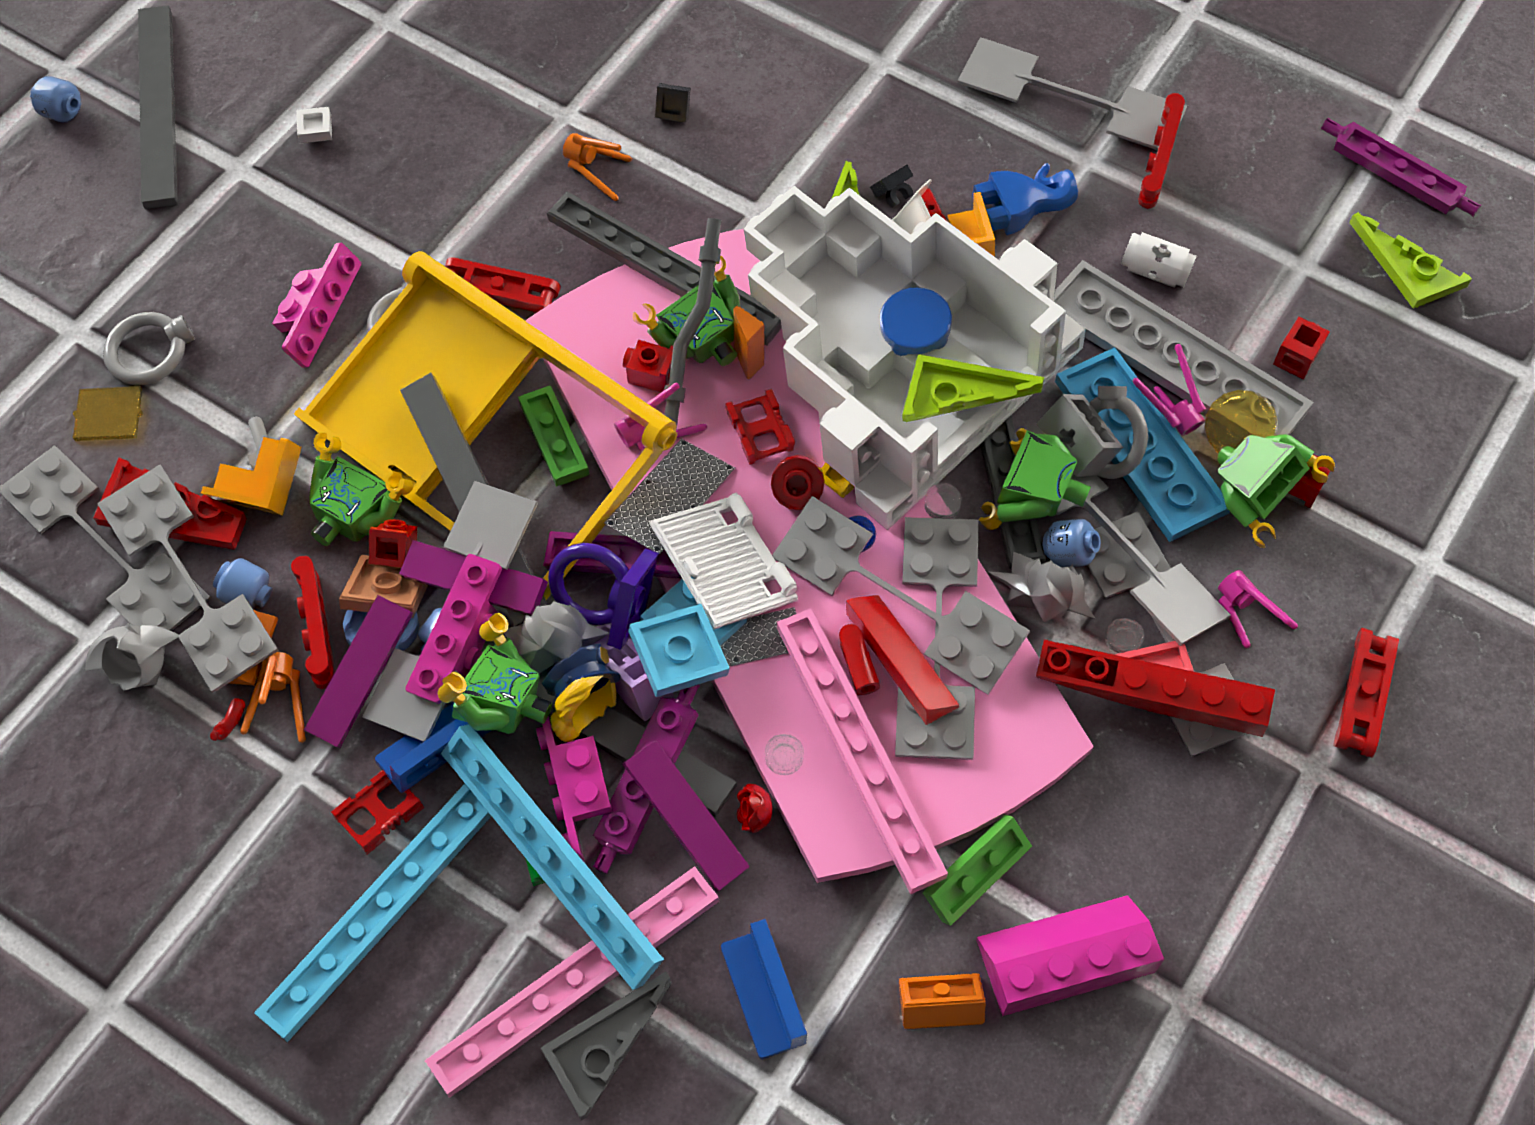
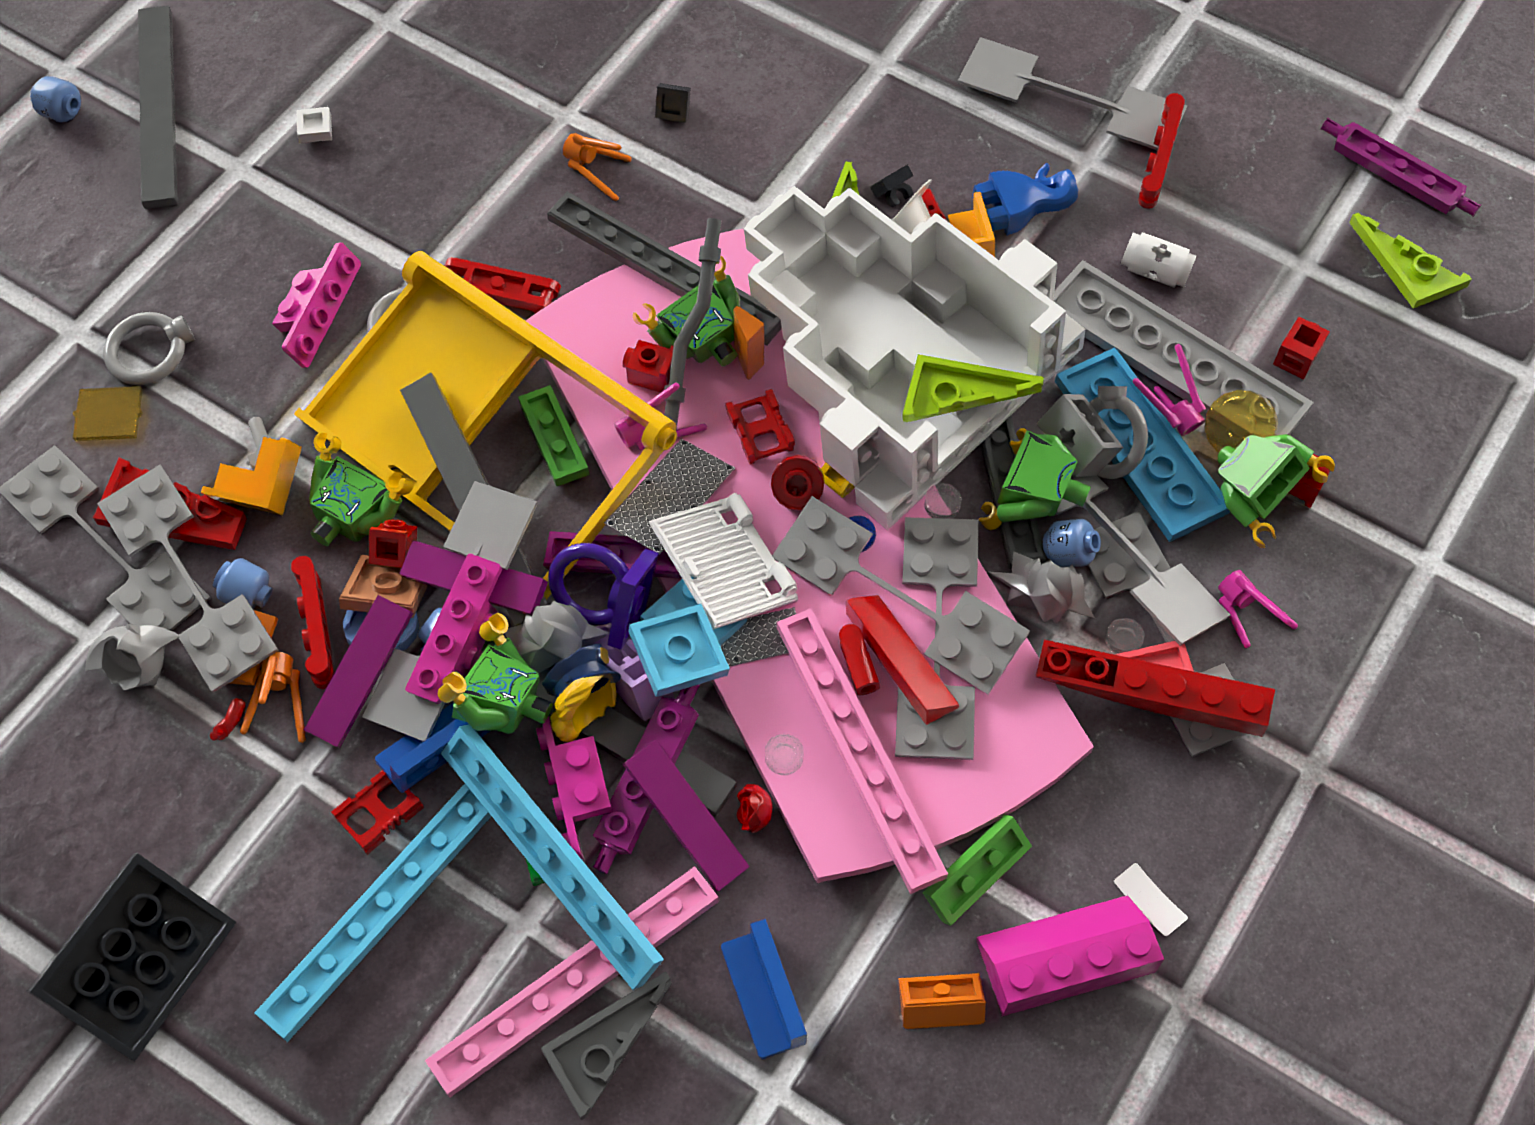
blue tile [880,288,952,356] -> none
red plate [1333,627,1399,758] -> none
none -> black slope [26,852,236,1062]
none -> white sticker [1114,863,1188,936]

